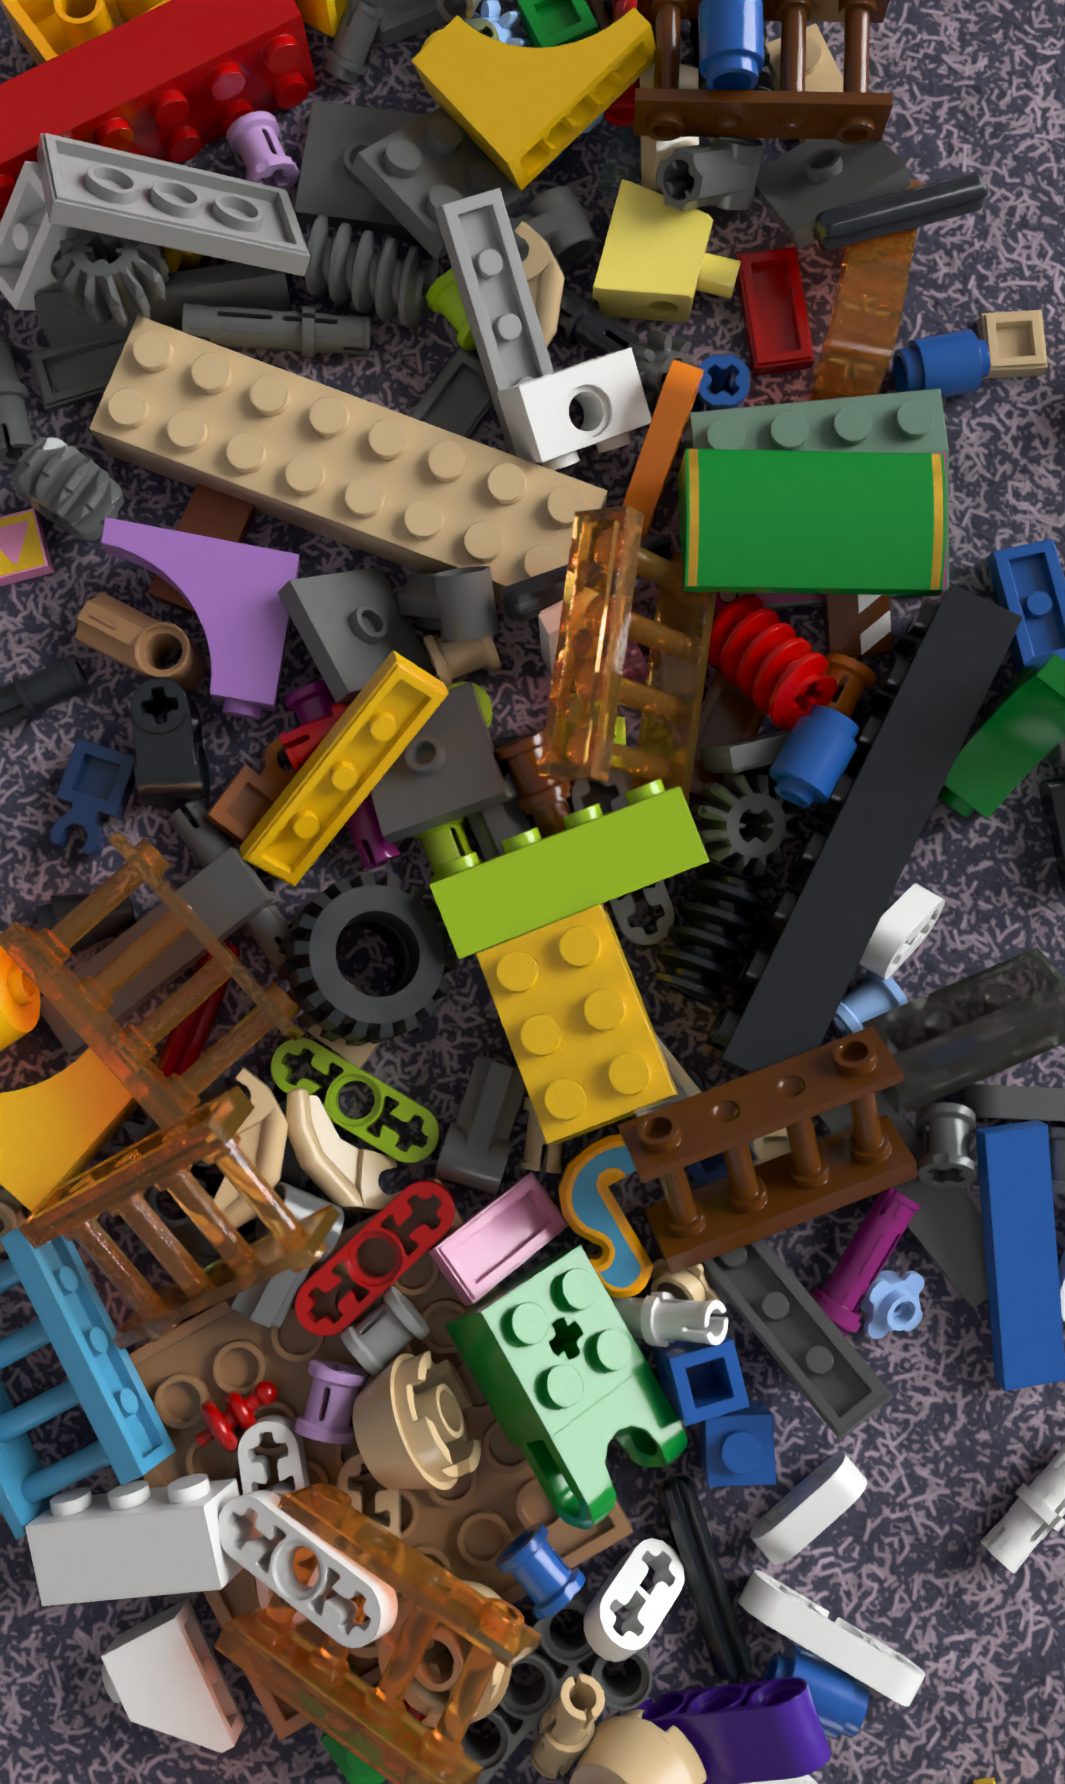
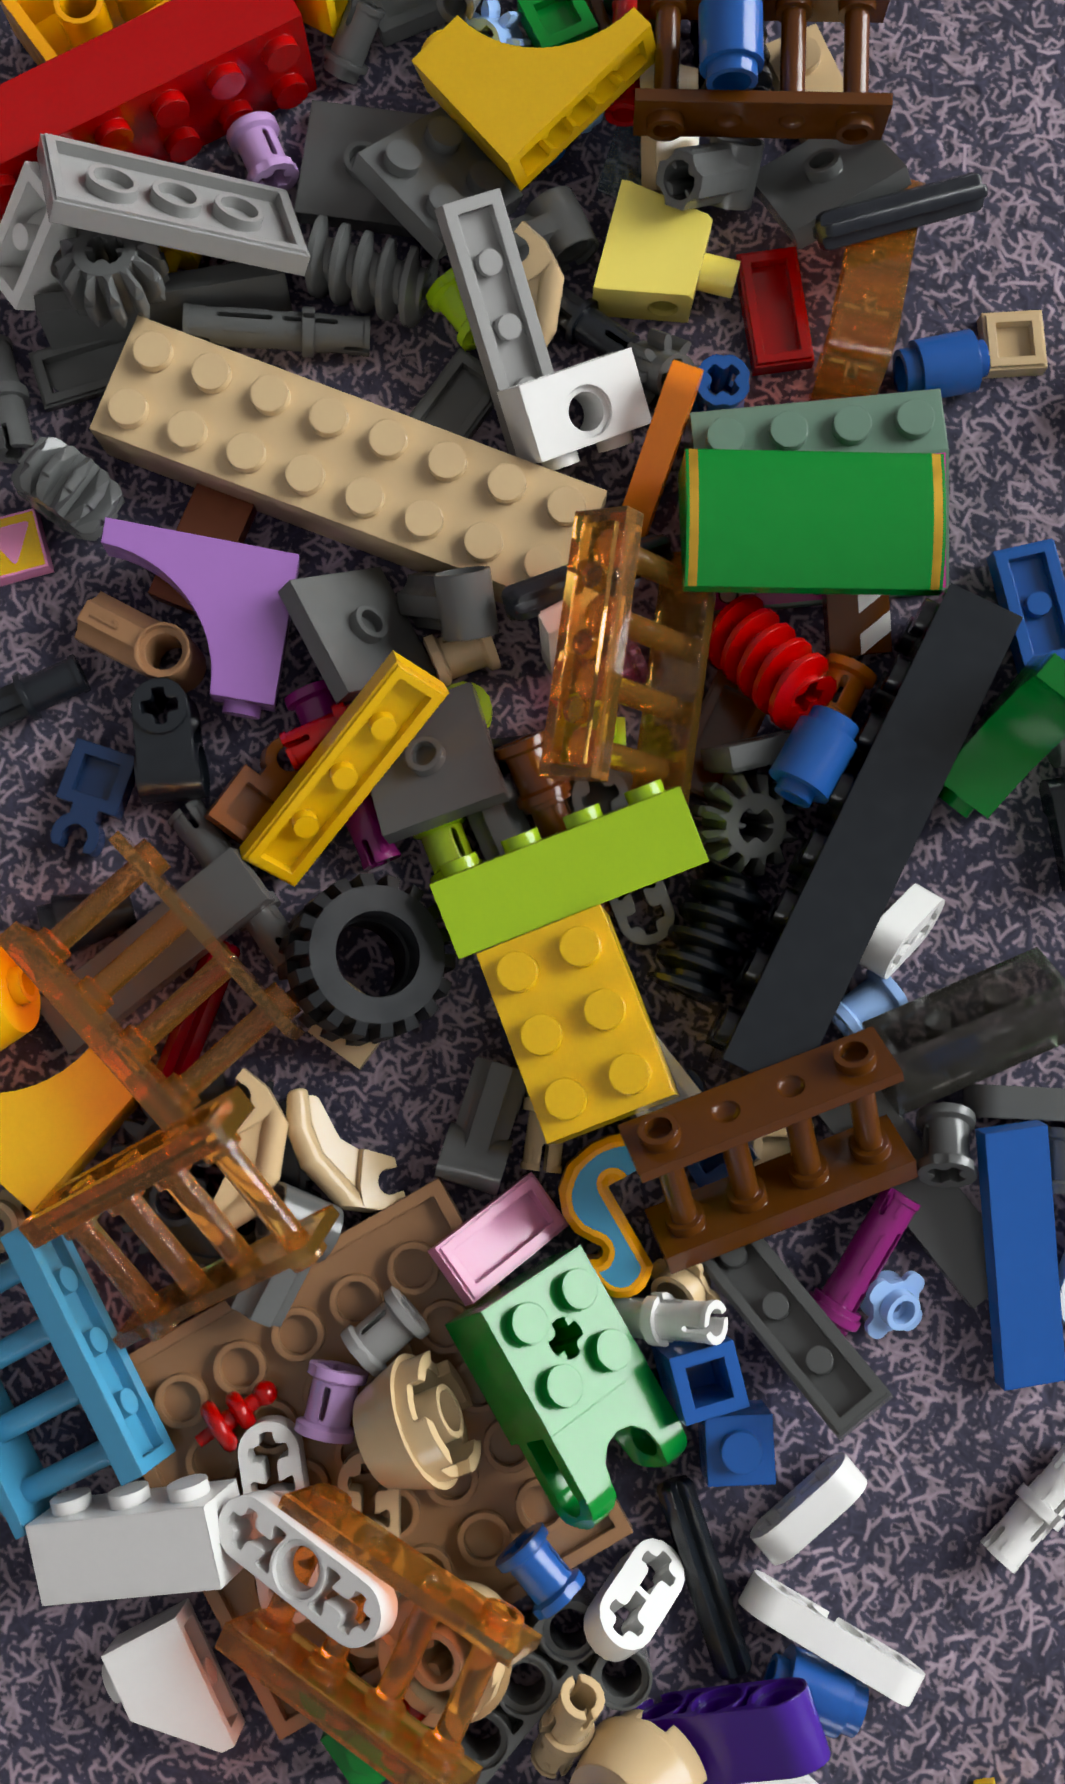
lime beam [271,1038,441,1163] -> none
red beam [295,1180,456,1336] -> none

